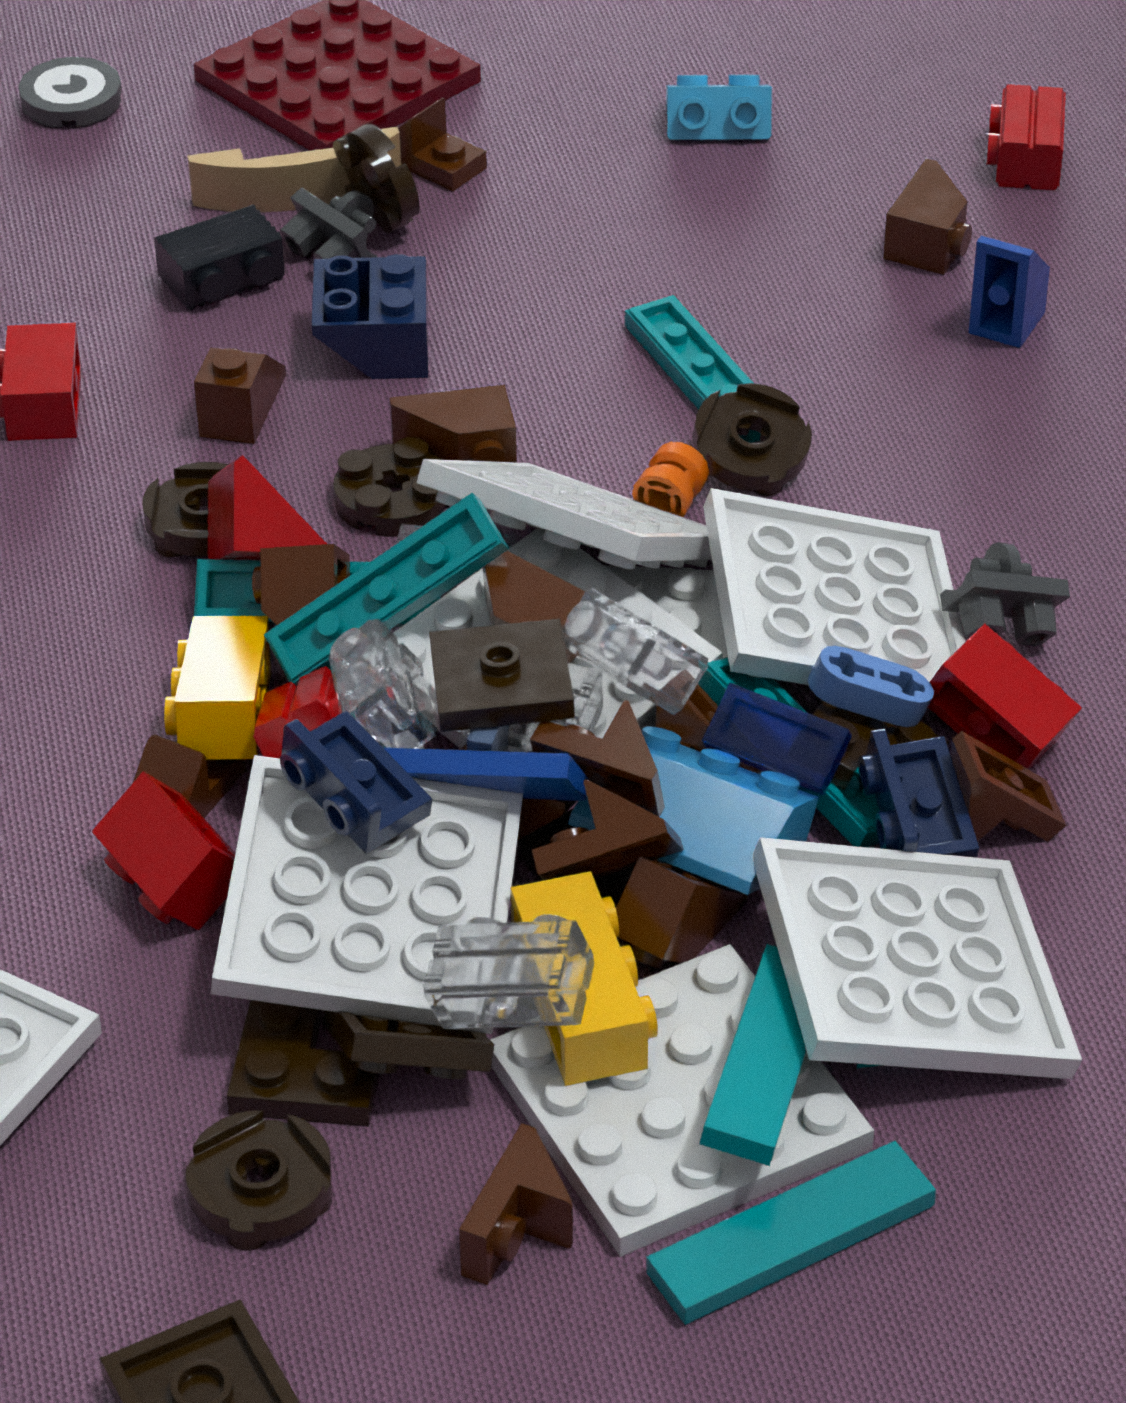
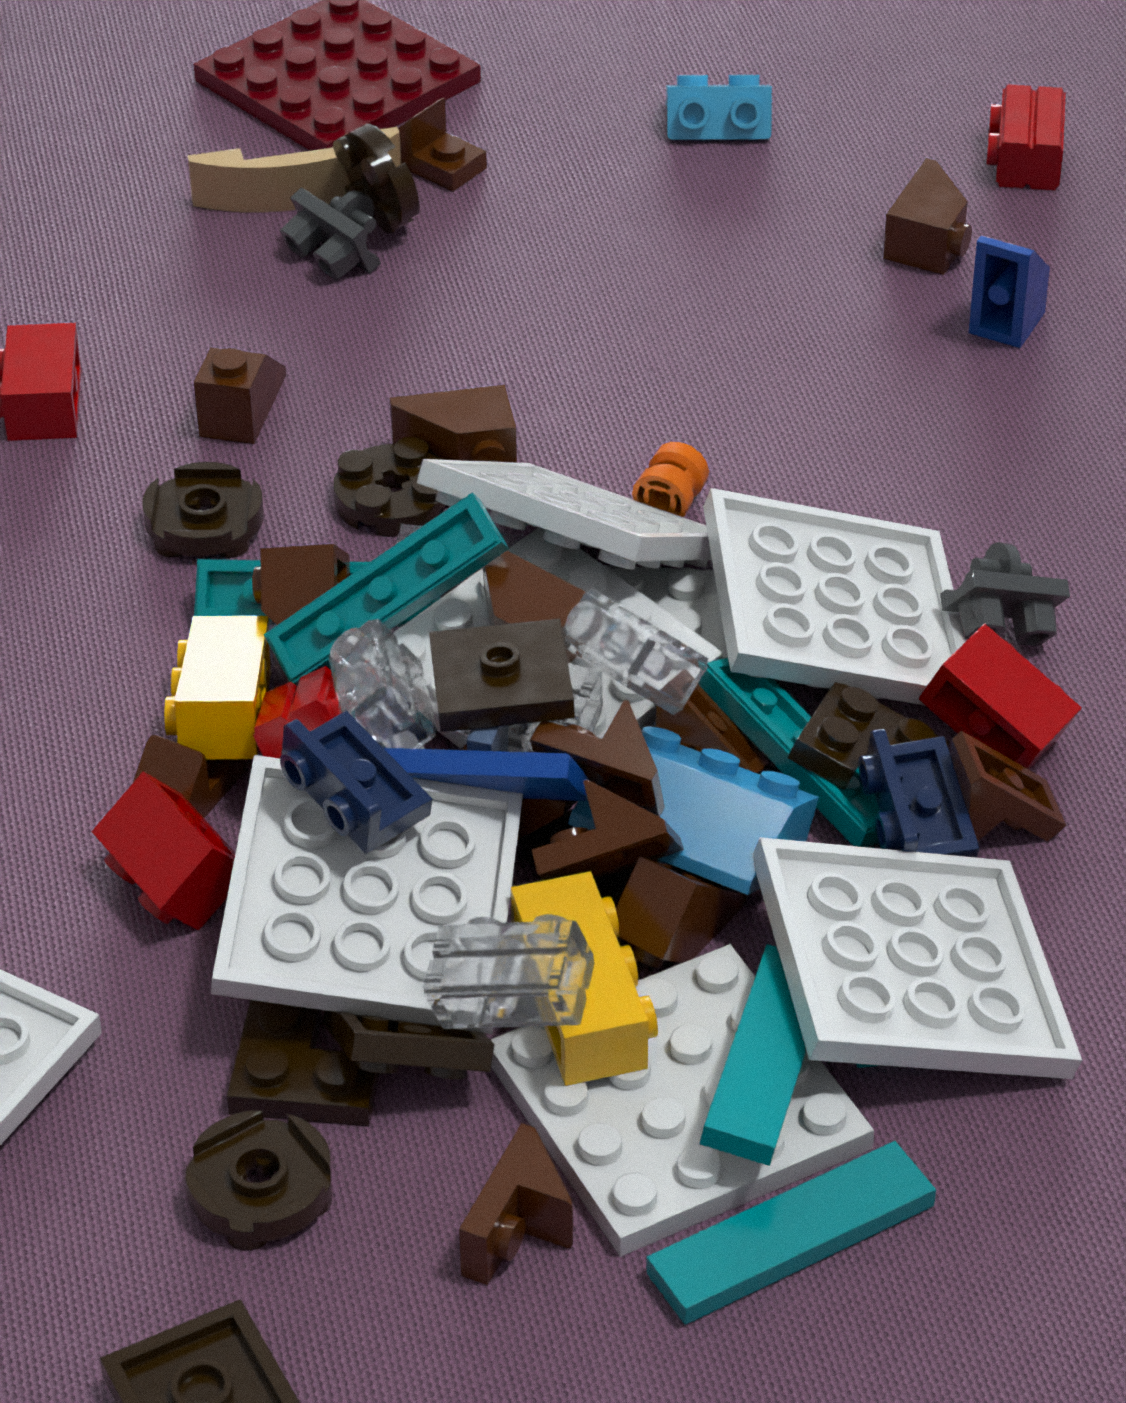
dark grey tile [18,57,122,128] -> none
black brick [154,204,285,310] -> none
red slope [208,455,327,560] -> none
dark blue slope [312,254,429,379] -> none
teal tile [625,295,760,443] -> none
dark brown plate [692,383,812,496] -> none
clear blue tile [702,683,852,795] -> none
medium blue beam [807,646,934,727] -> none

